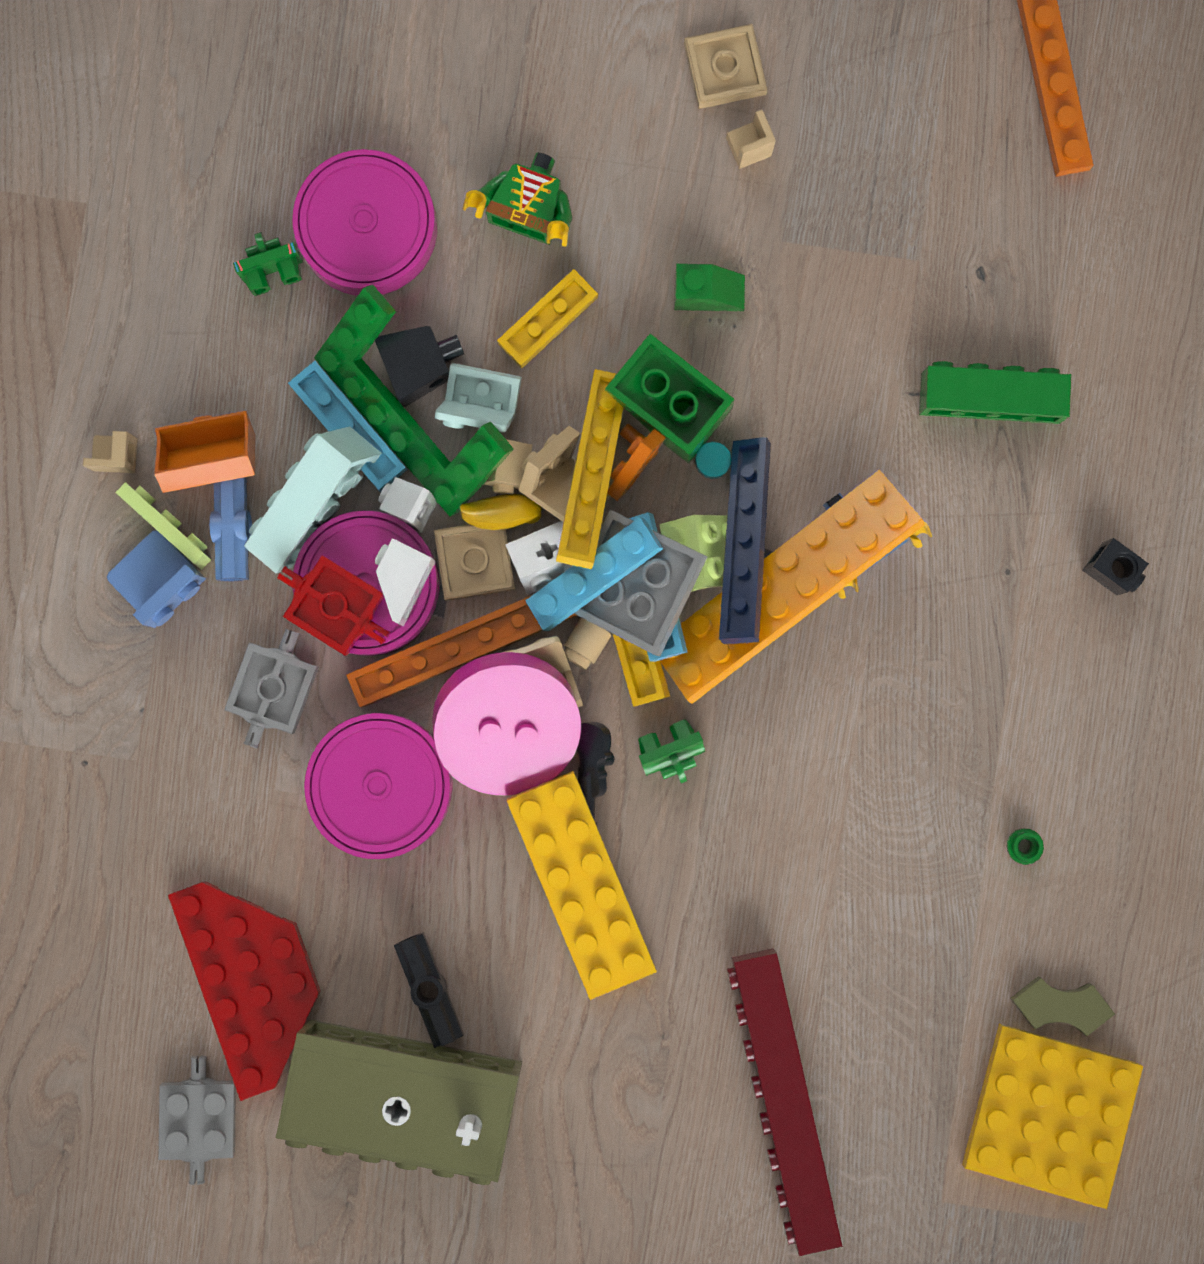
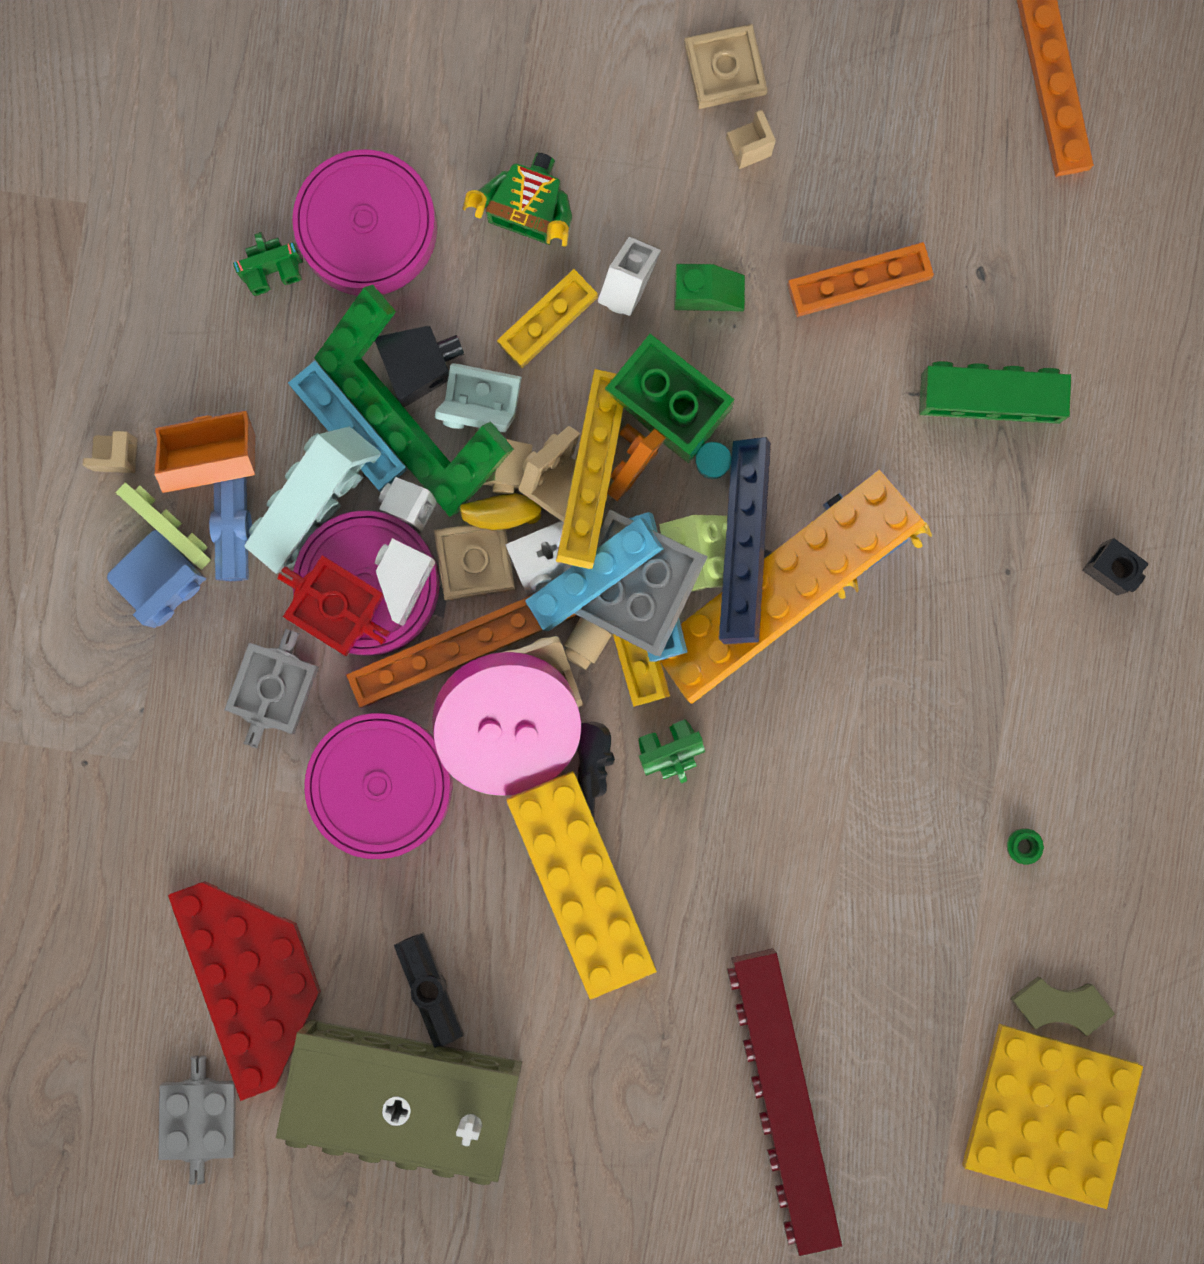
none -> white slope [598,237,661,316]
none -> orange plate [787,242,934,317]

